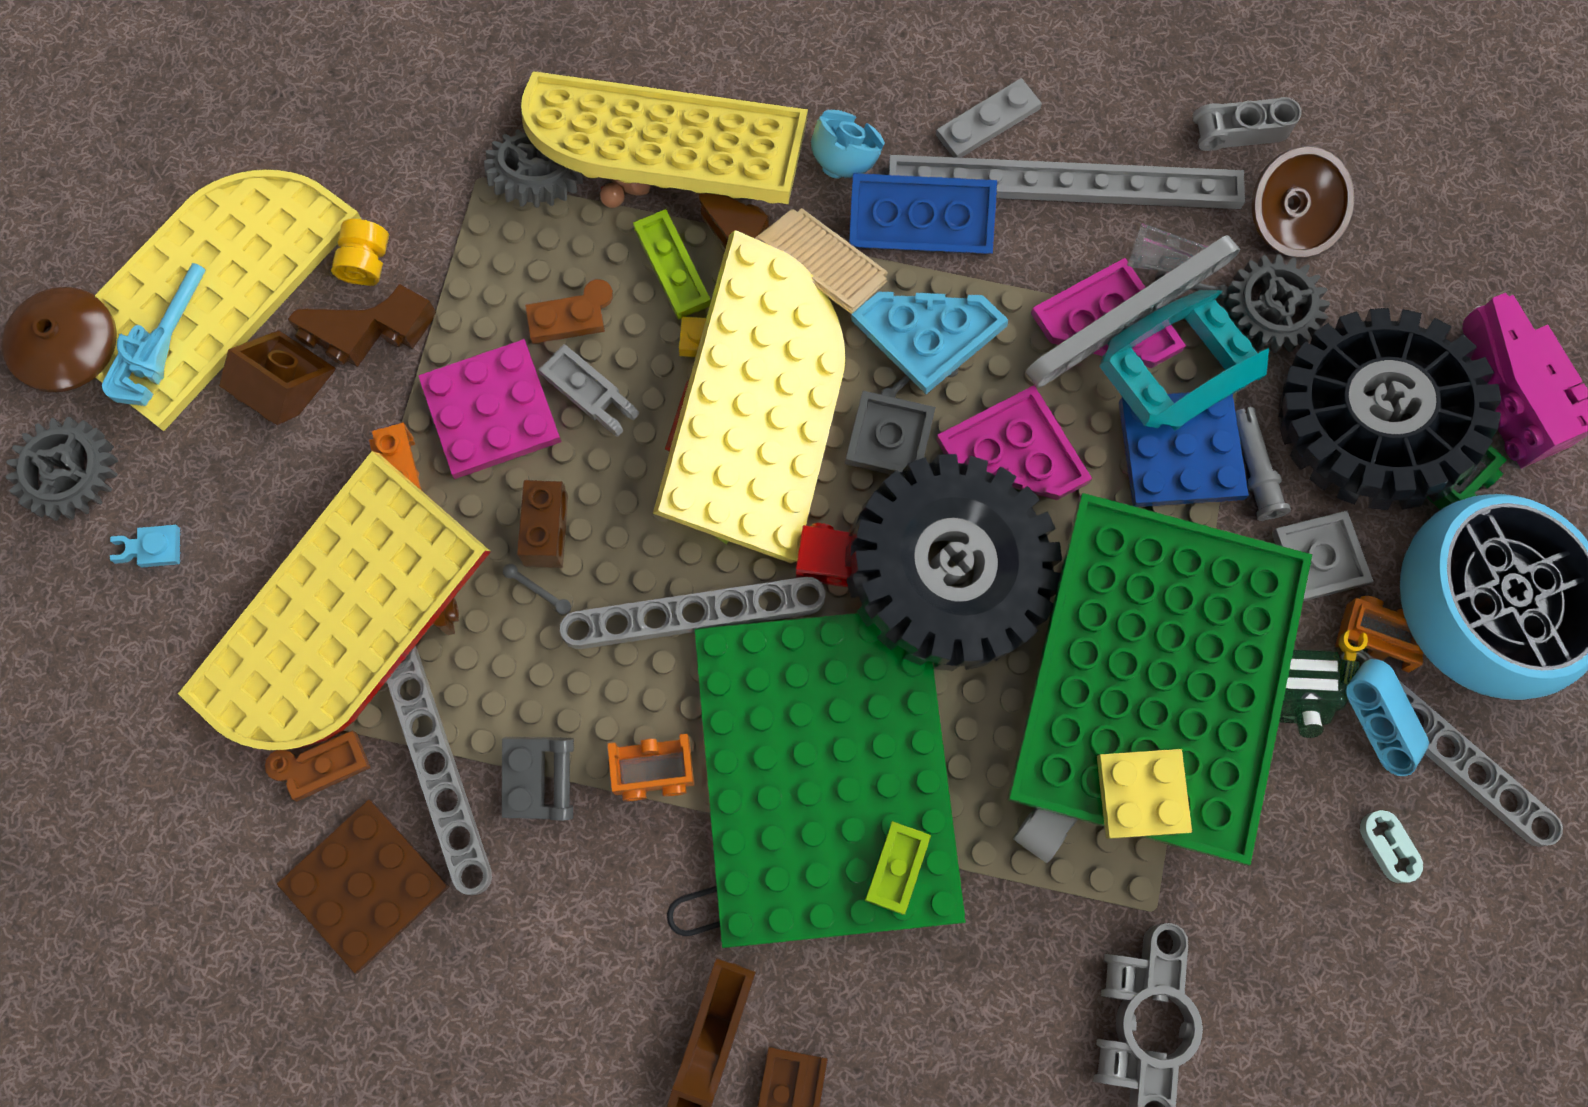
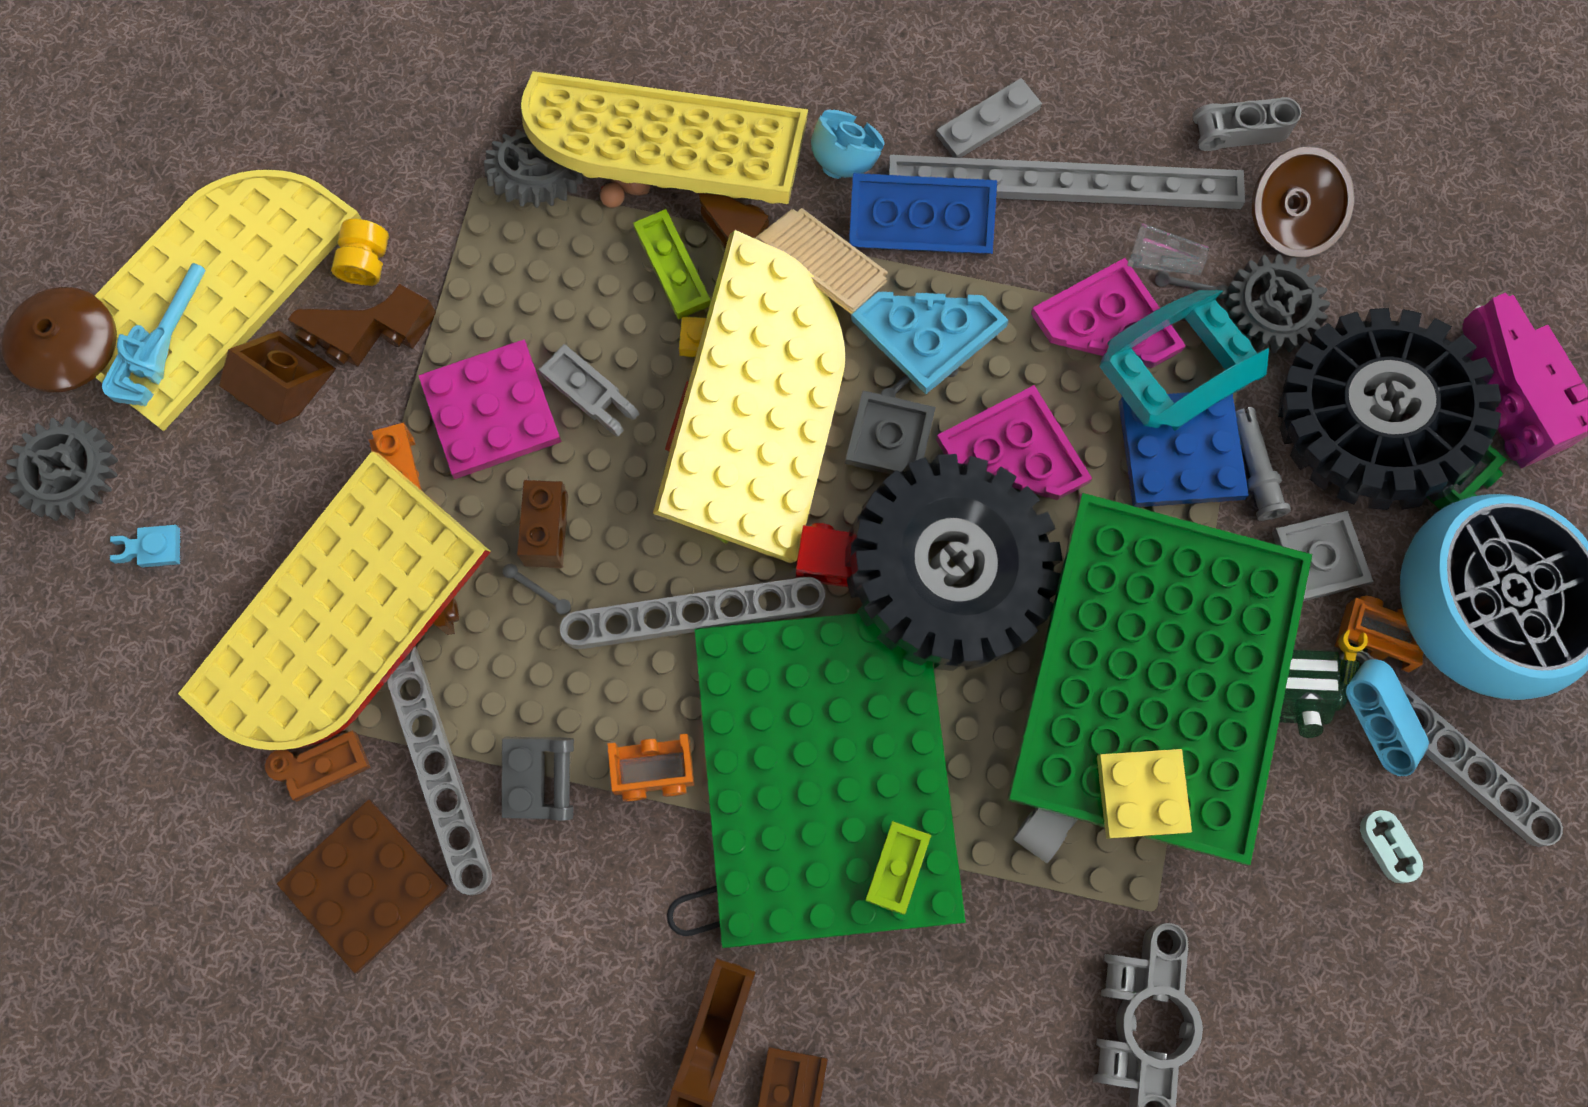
dark orange hinge [525,279,613,344] -> none
light grey beam [1026,235,1241,388] -> none

